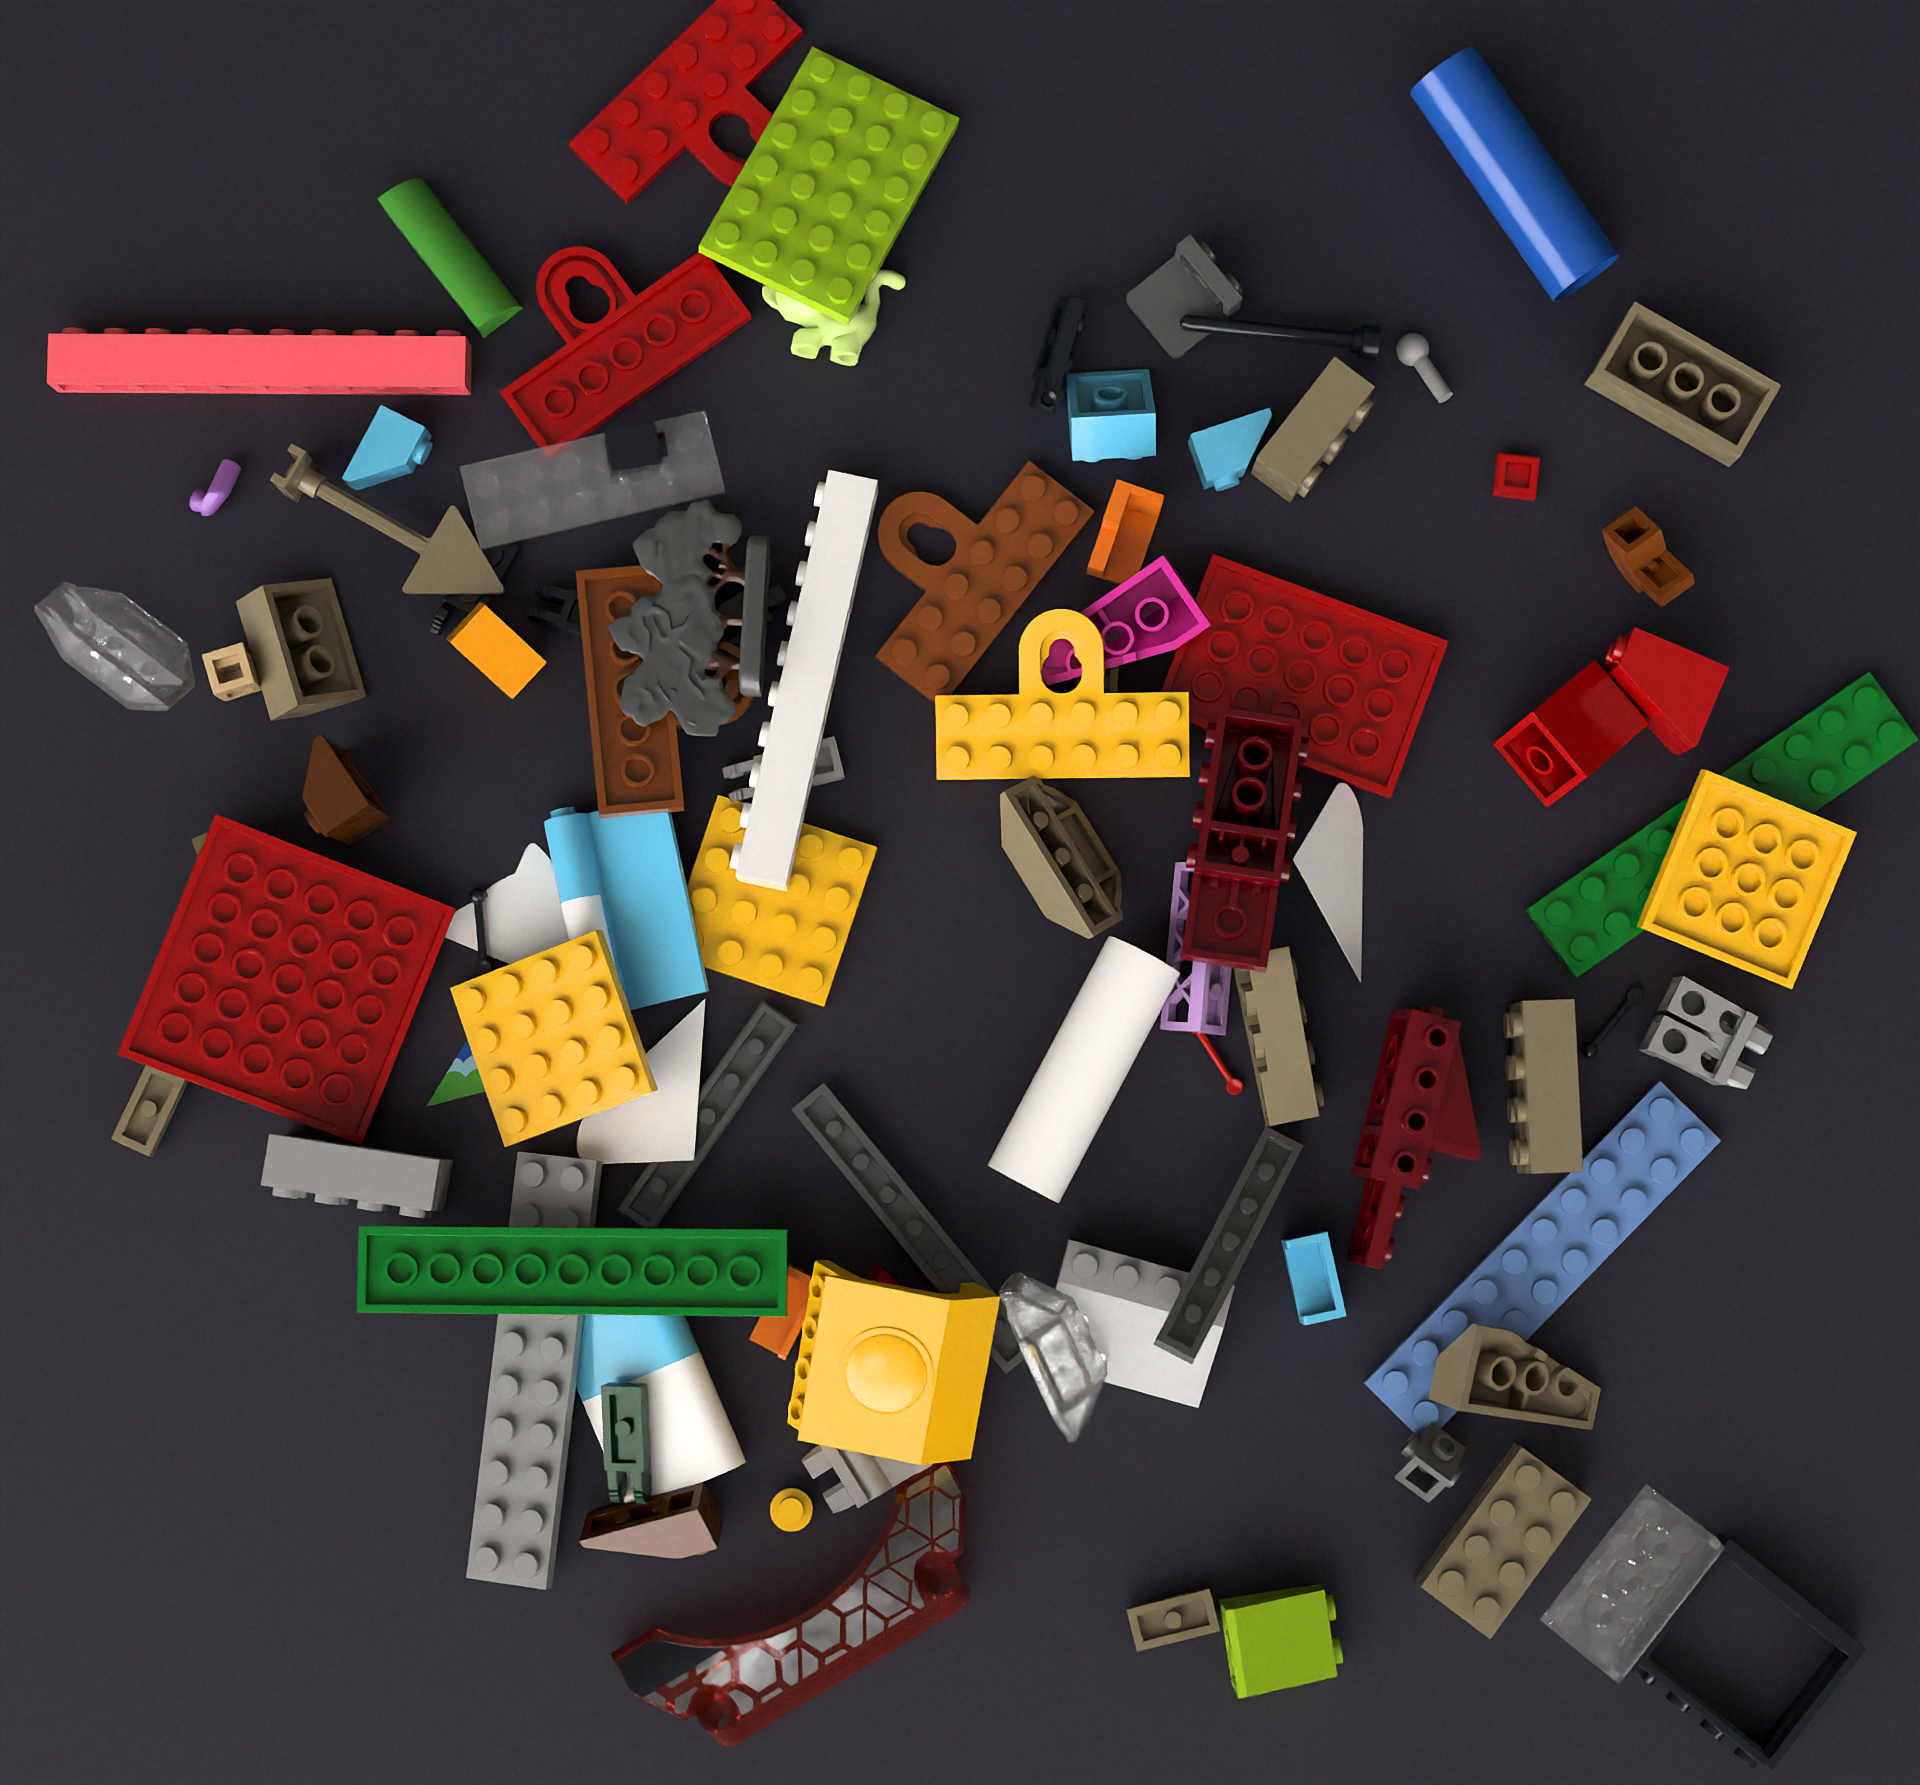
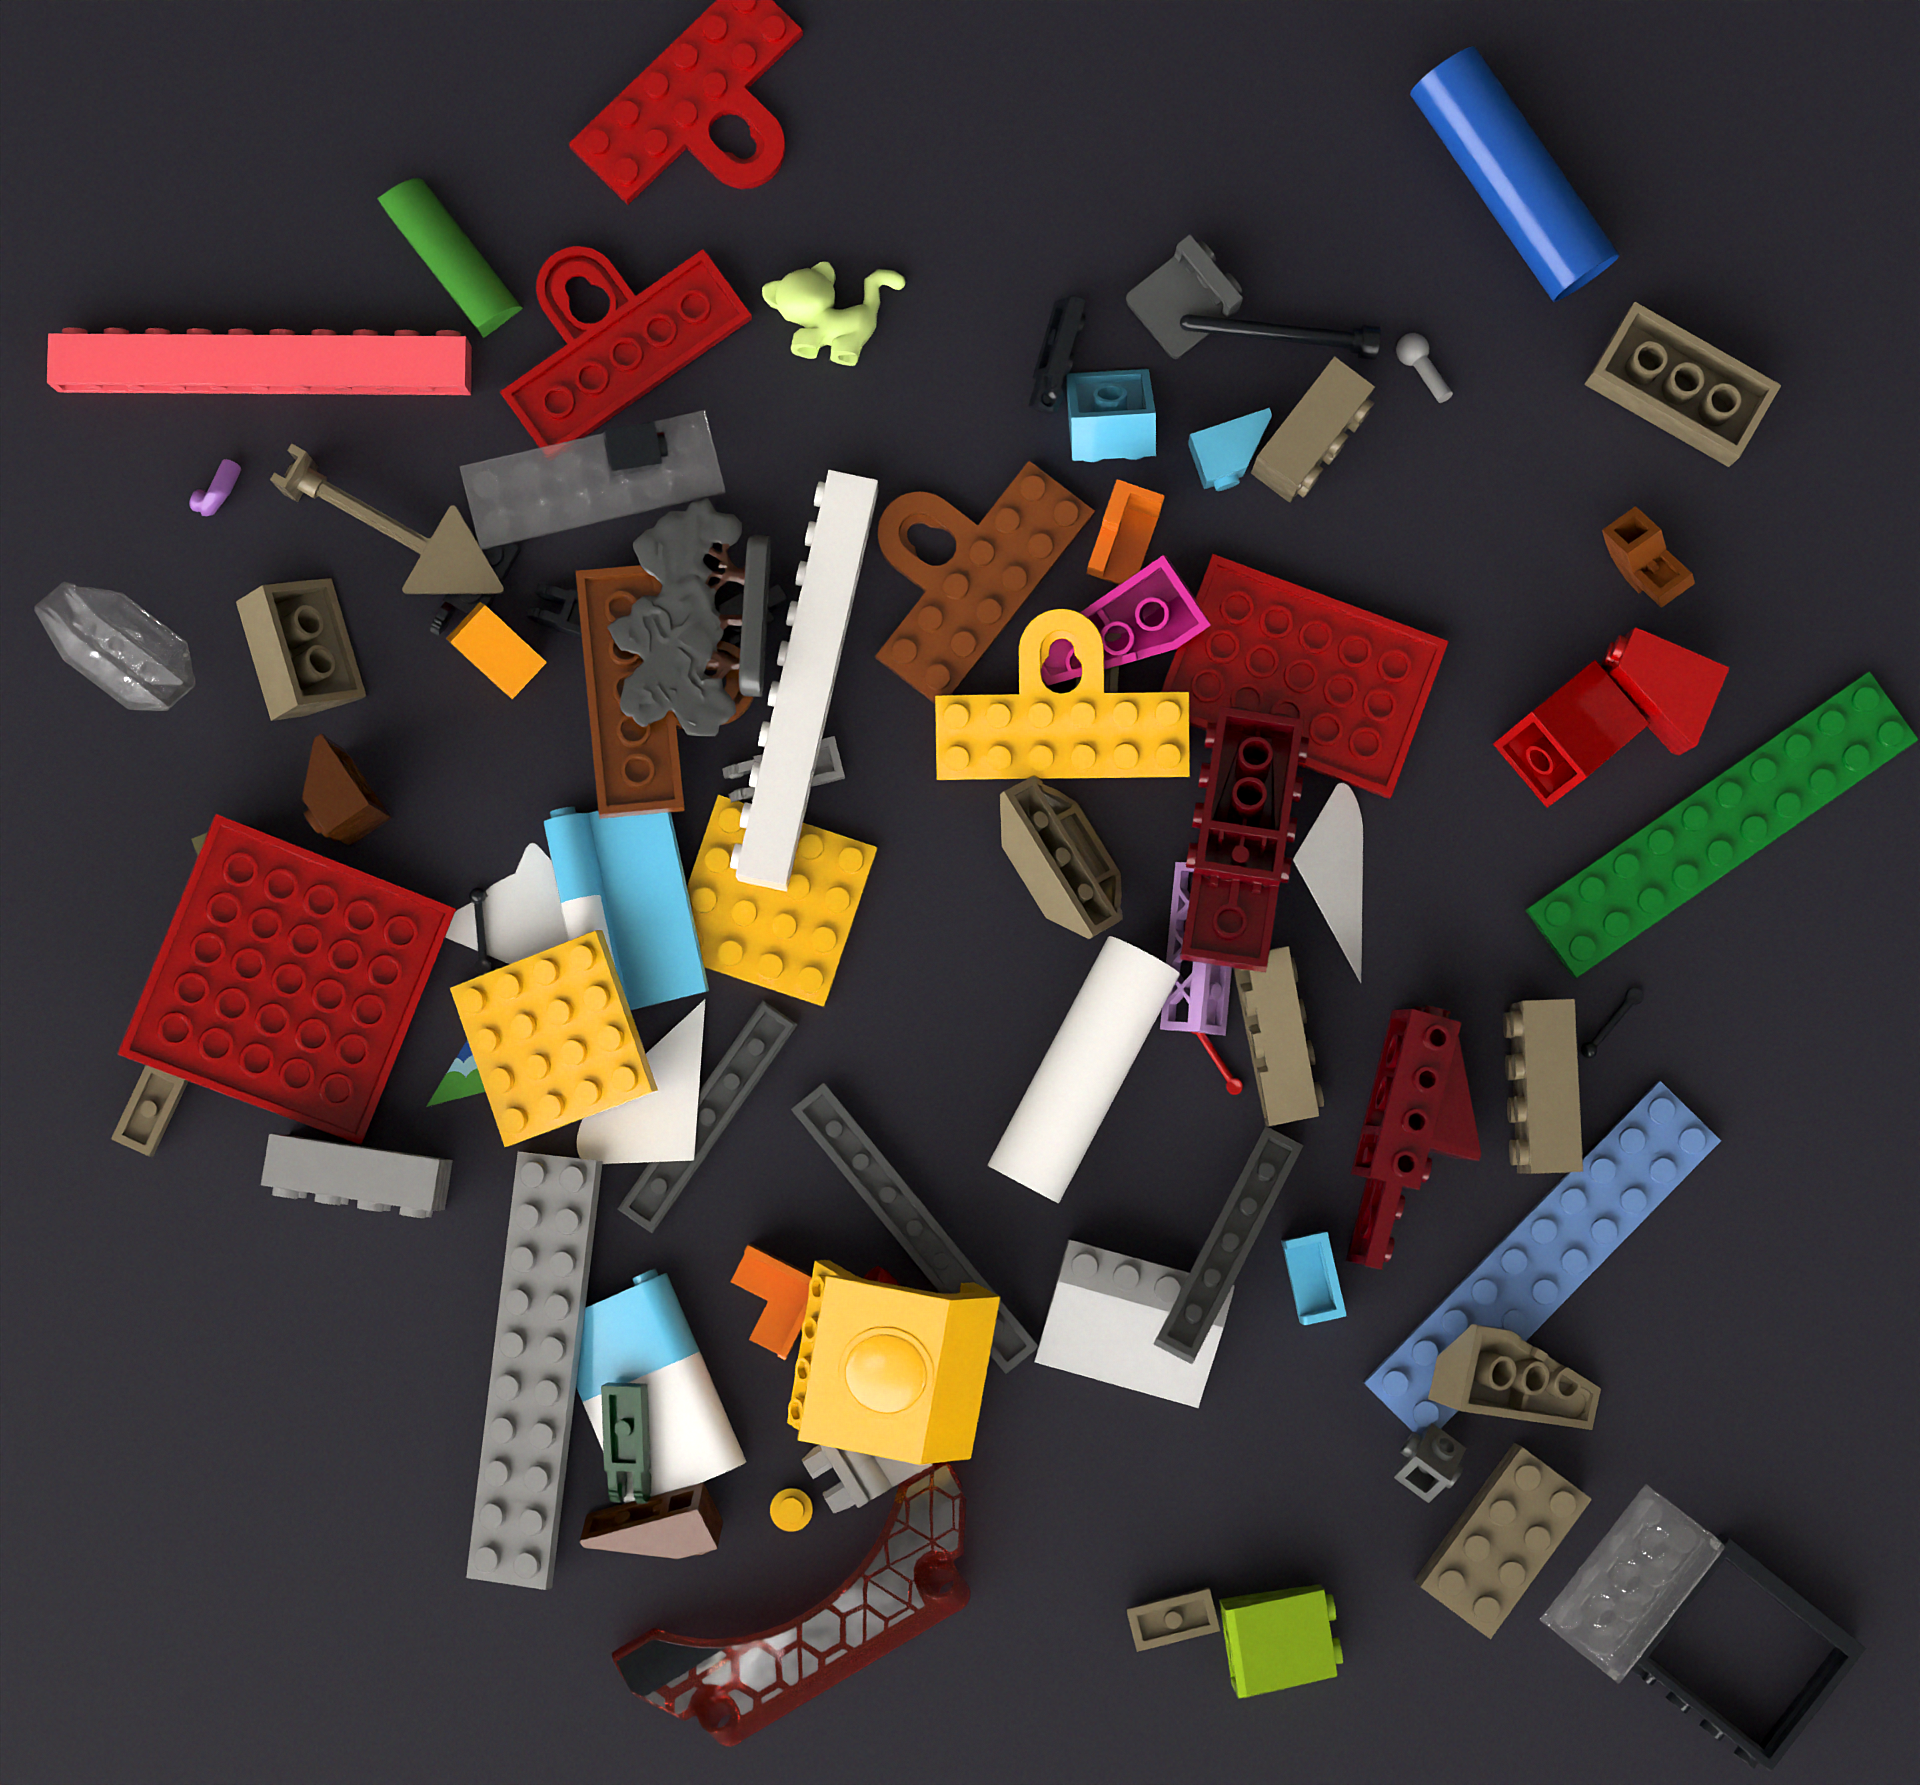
tan brick [202,642,262,702] -> none
medium azure slope [342,405,432,490] -> none
green plate [357,1226,789,1317] -> none
lime plate [699,47,960,325] -> none
clear wedge [998,1272,1108,1443] -> none
red tile [1492,452,1540,501] -> none
yellow plate [1636,769,1857,989] -> none
light grey hips [1638,976,1773,1089] -> none

